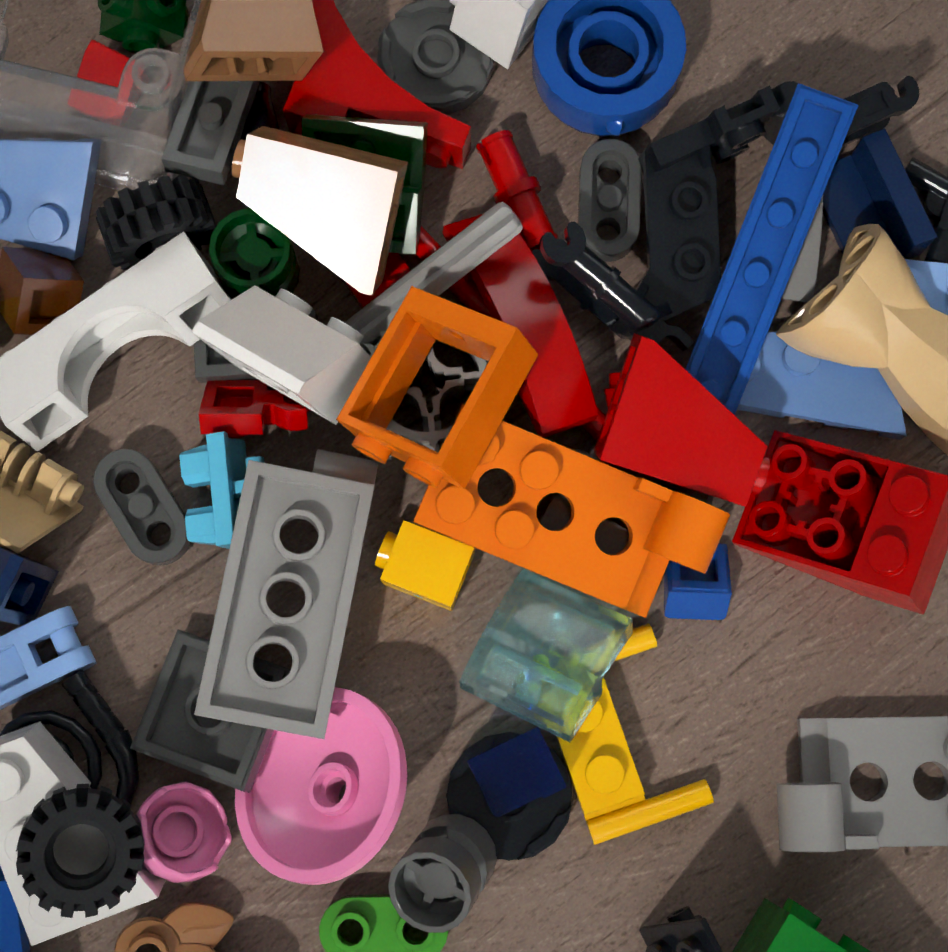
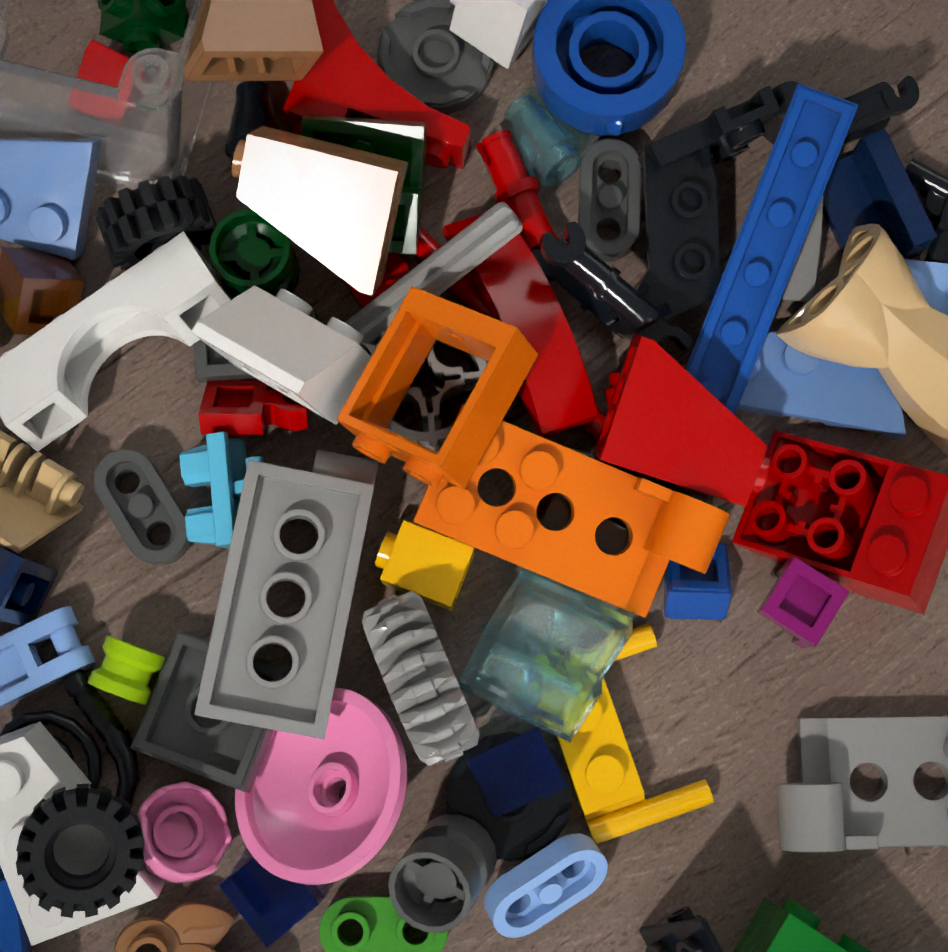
dark grey plate [161,81,260,185] -> none
none -> lime wheel [87,635,166,705]
none -> clear blue panel [219,857,325,948]
none -> light grey gear [362,591,480,766]
none -> light blue plate [484,833,608,938]
none -> clear light blue cone [505,95,582,187]
none -> magenta panel [757,557,850,649]

